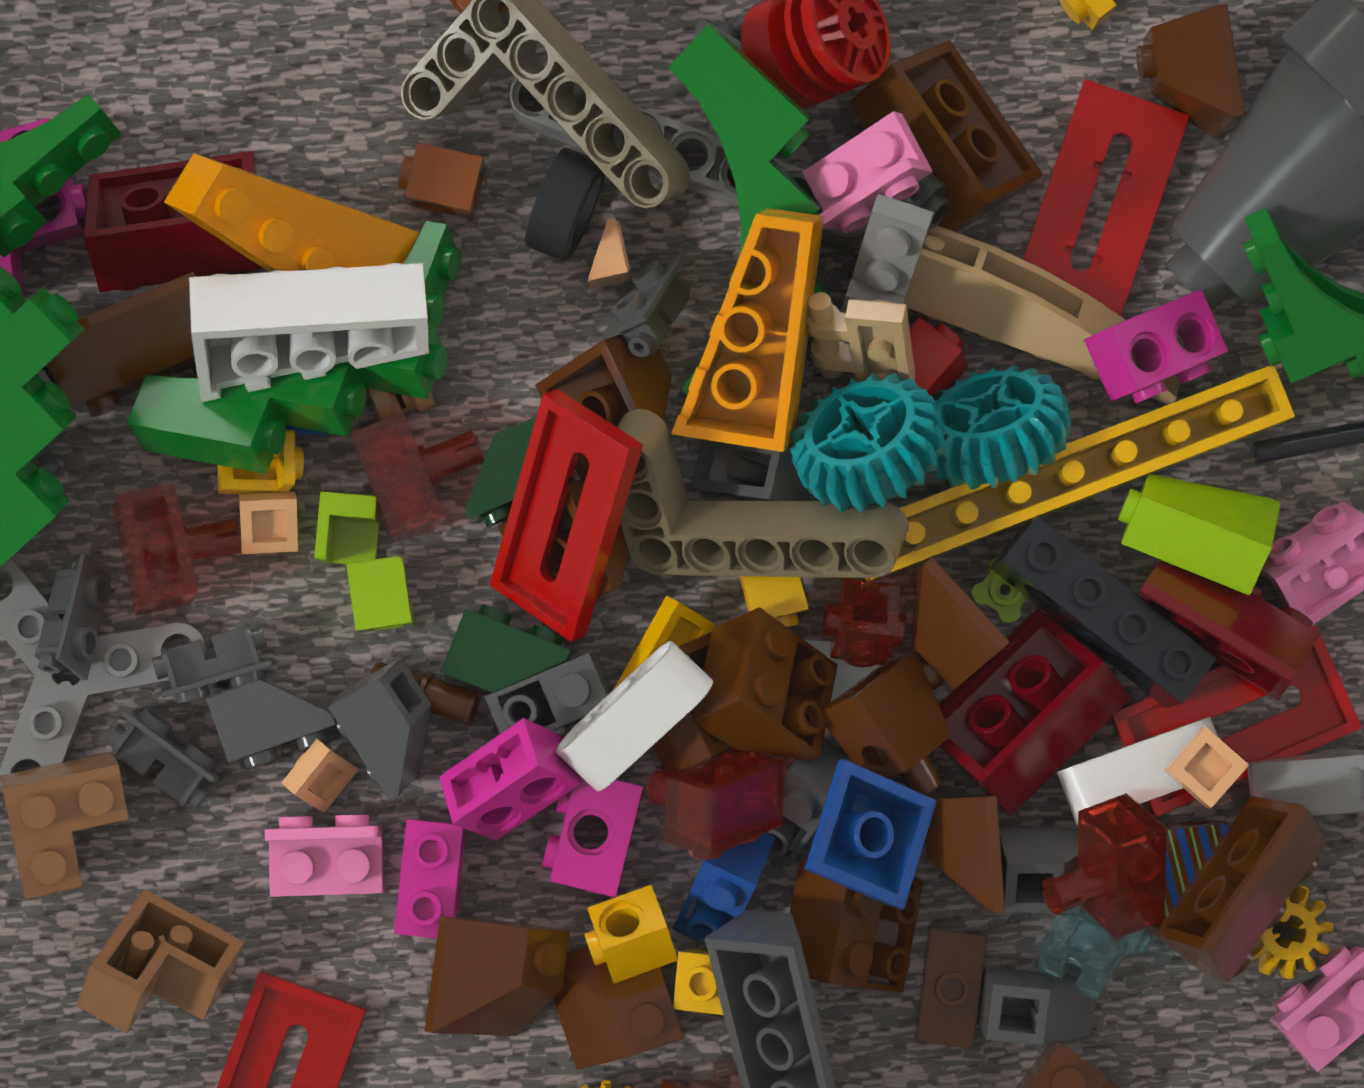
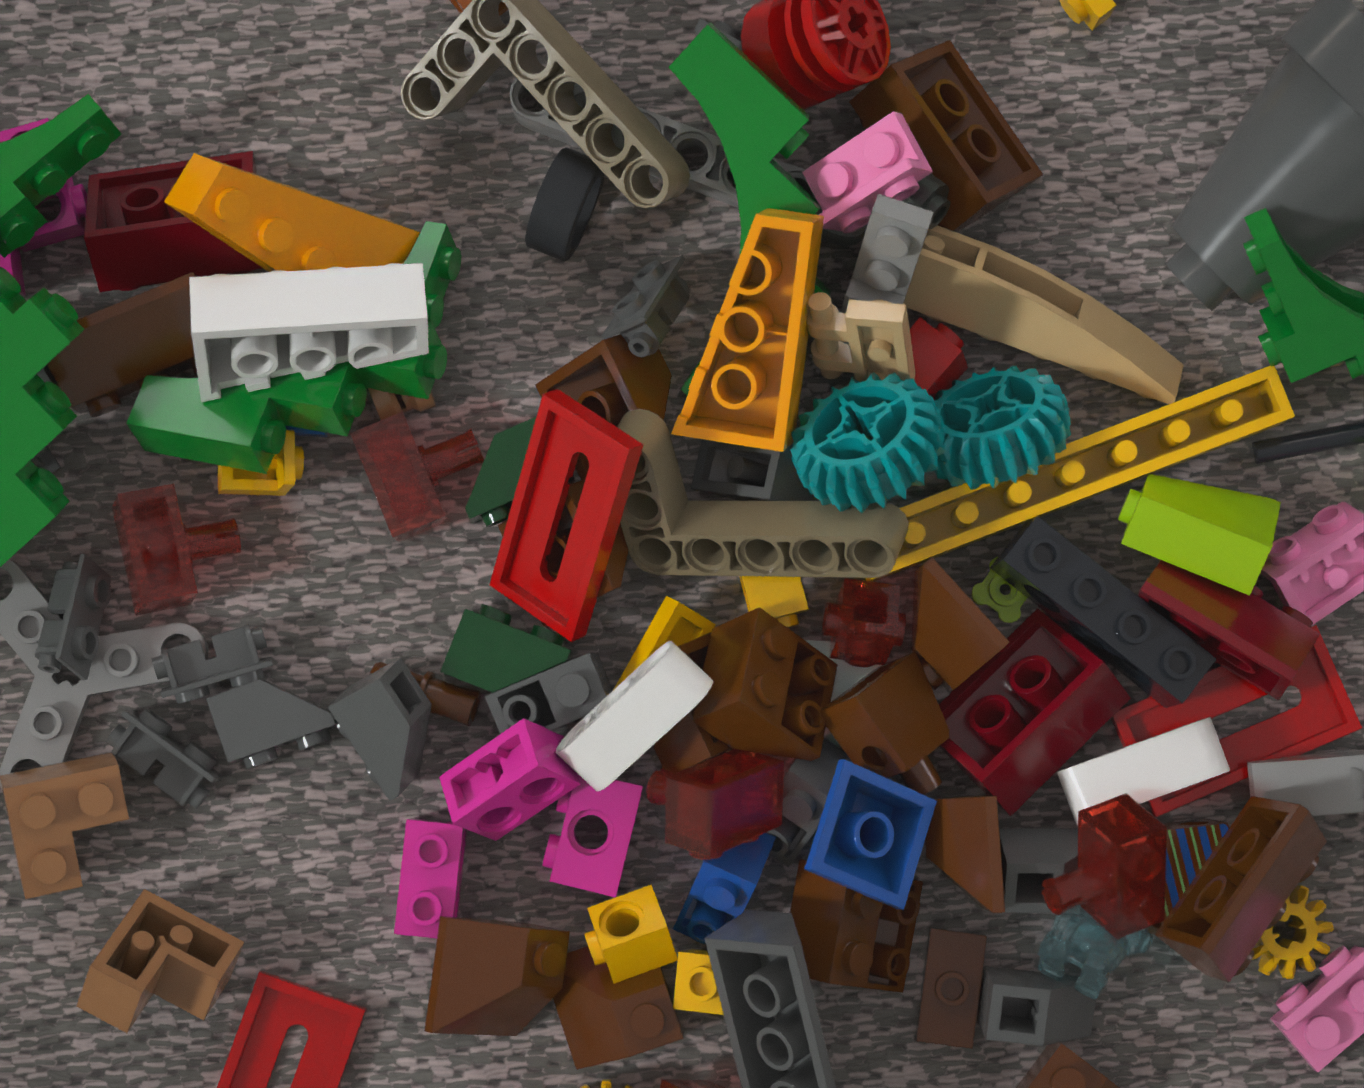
light nougat plate [239,491,298,554] -> none
bright pink bracket [264,814,385,897] -> none
light nougat plate [281,739,359,813] -> none
lime panel [314,491,382,564] -> none
lime panel [346,556,416,633] -> none
dark orange brick [398,142,486,220] -> none
light nougat slope [588,218,631,289] -> none
red piece [1022,79,1190,316] -> none
dark pink brick [1084,289,1228,403] -> none
reddish brown slope [1136,4,1245,139] -> none
light nougat plate [1164,726,1249,809] -> none

